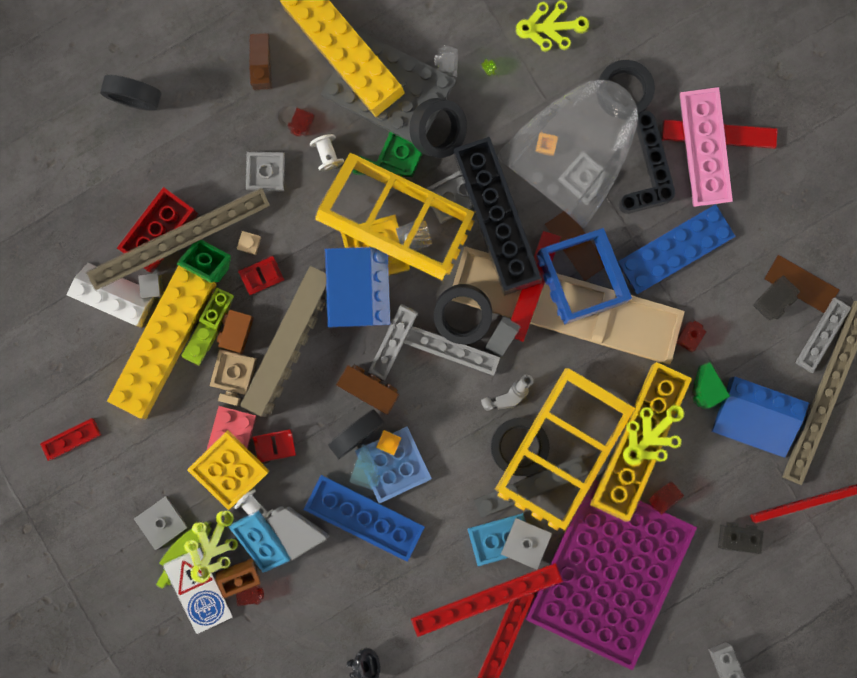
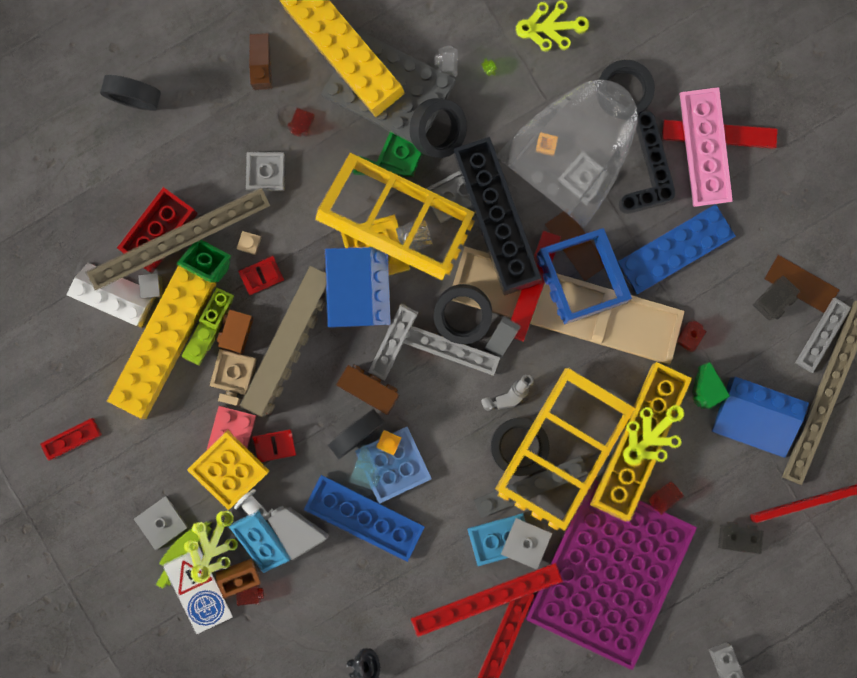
white hose [310,134,344,171] -> none

